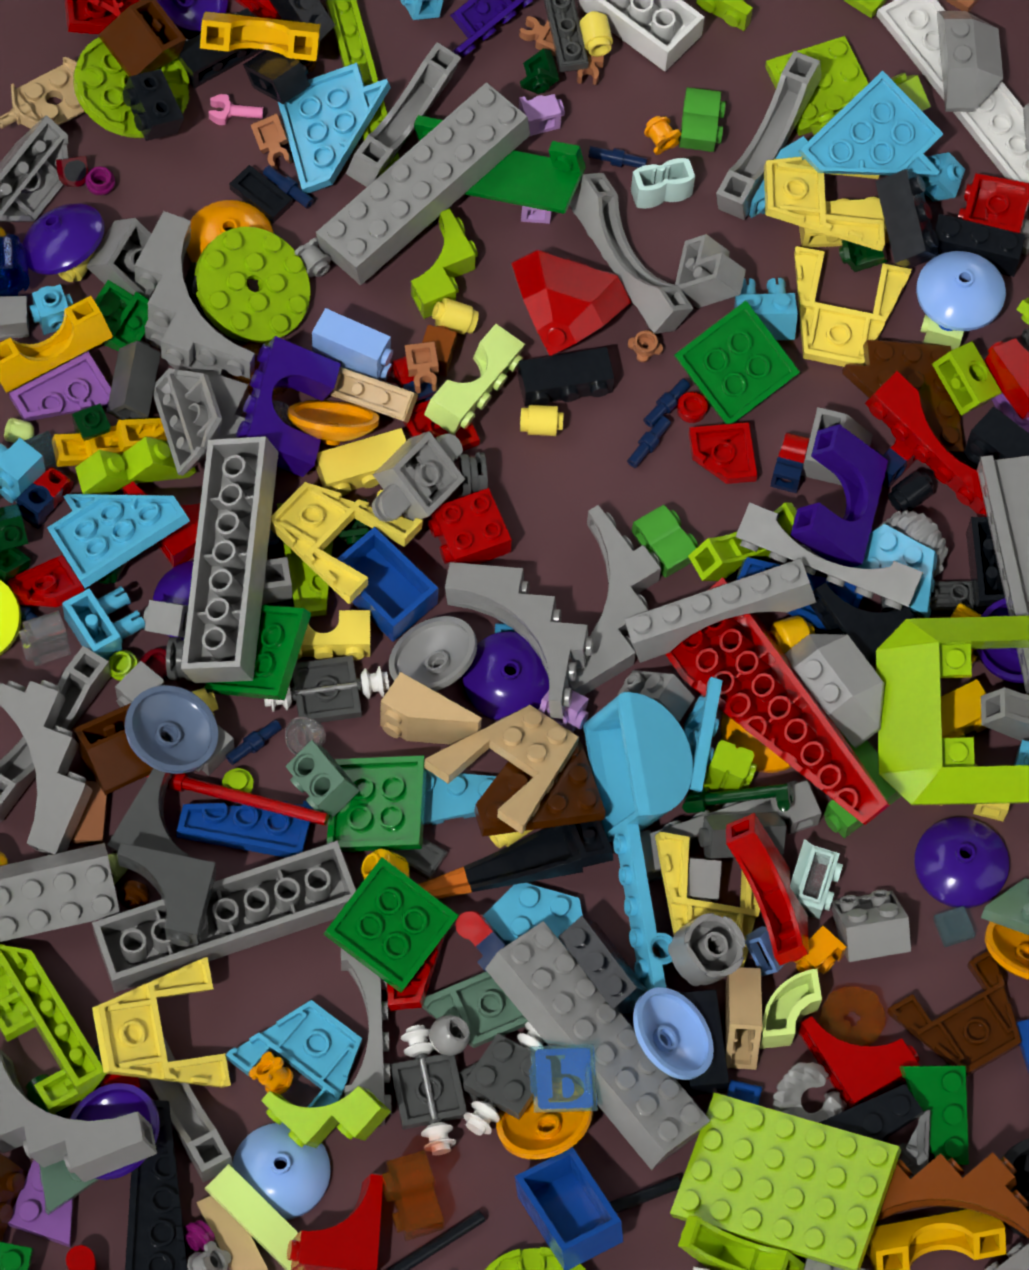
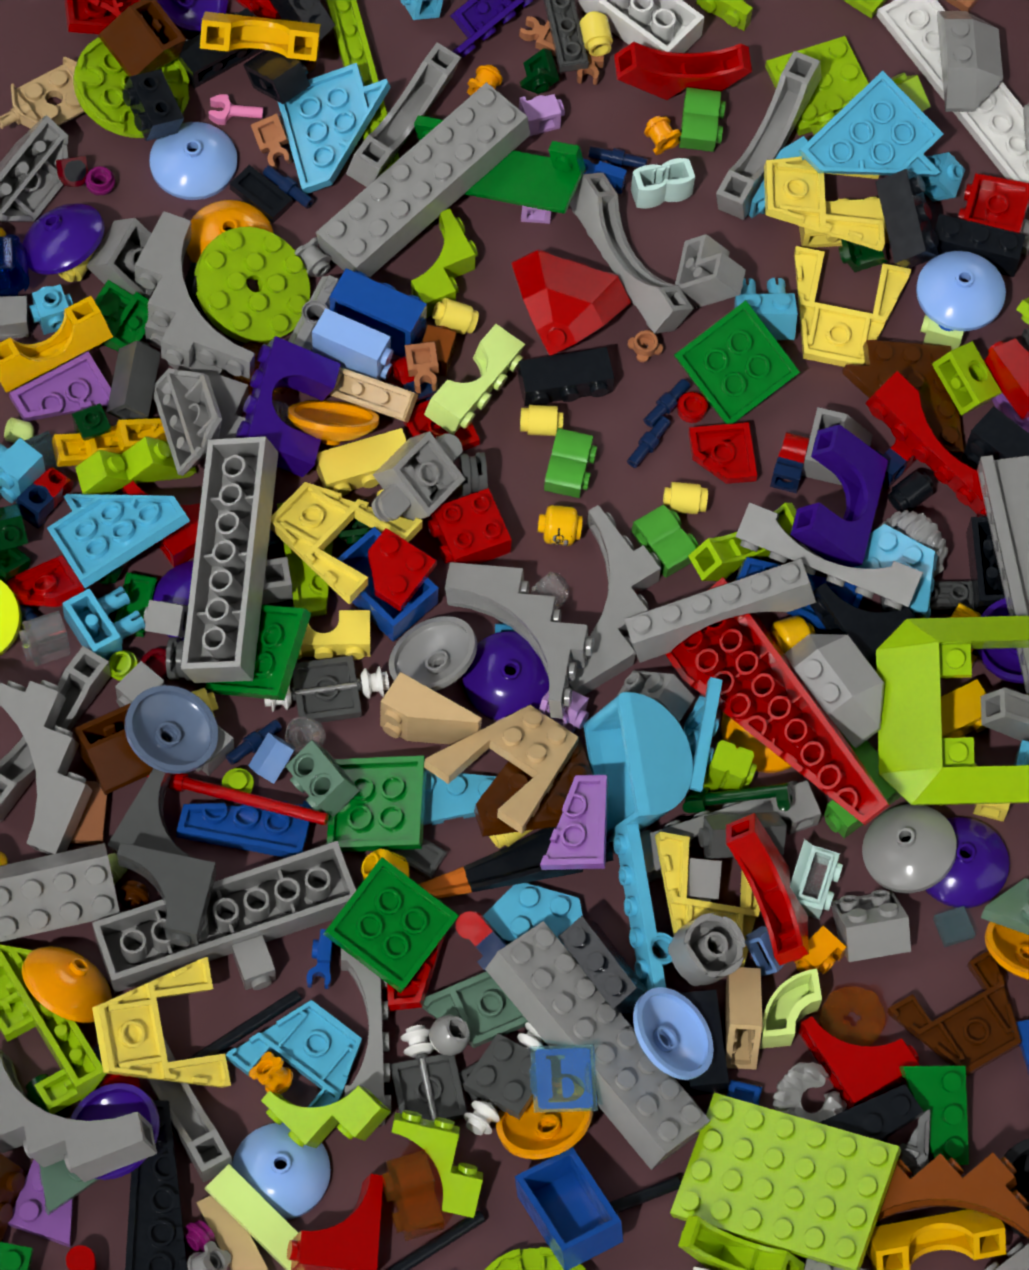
none -> light orange dish [22,947,112,1023]
none -> green tile [114,572,157,638]
none -> light blue dish [149,122,238,200]
none -> black bar [187,990,302,1059]
none -> light grey brick [232,935,276,990]
none -> medium blue piece [248,732,295,784]
none -> light grey piece [288,275,339,351]
none -> blue plate [306,929,333,989]
none -> blue piece [330,268,427,357]
none -> red plate [368,528,437,612]
none -> lime arch [391,1110,483,1218]
none -> light orange brick [467,65,503,96]
none -> clear piece [531,572,569,609]
none -> yellow head [537,505,582,546]
none -> medium lavender wing [540,775,609,870]
none -> bright green brick [544,428,598,498]
none -> blue plate [583,158,627,194]
none -> red arch [614,42,752,100]
none -> light yellow brick [663,482,708,514]
none -> light grey dish [862,804,957,893]

